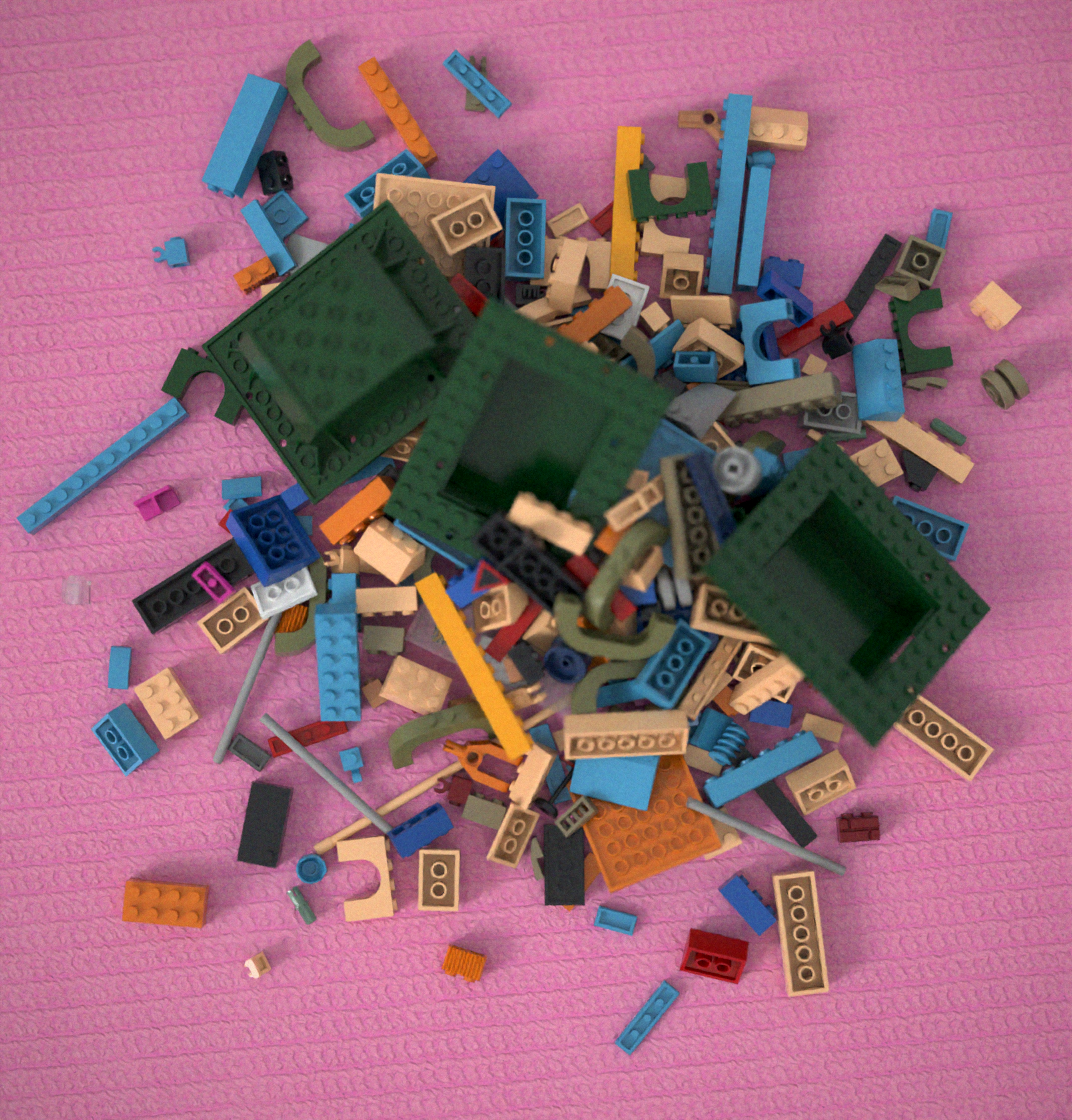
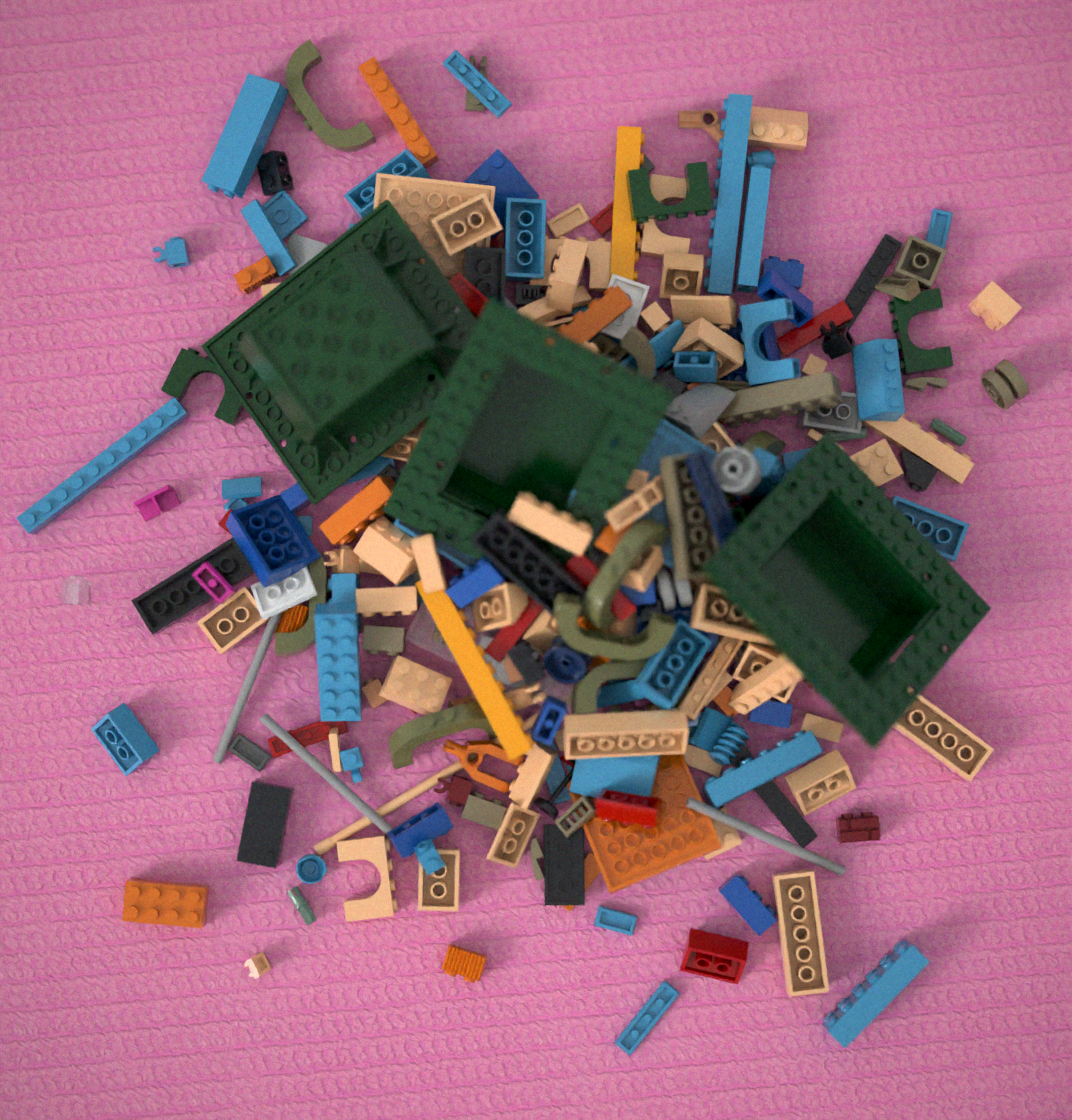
dark azure slope [108,646,132,690] -> none
light nougat brick [134,667,203,740] -> none
black piece [472,526,544,593] -> none
none -> light nougat tile [329,727,342,772]
none -> light nougat beam [411,533,446,594]
none -> dark azure bracket [414,839,446,875]
none -> blue brick [531,695,567,745]
none -> red slope [596,789,662,829]
none -> dark azure brick [822,939,930,1048]

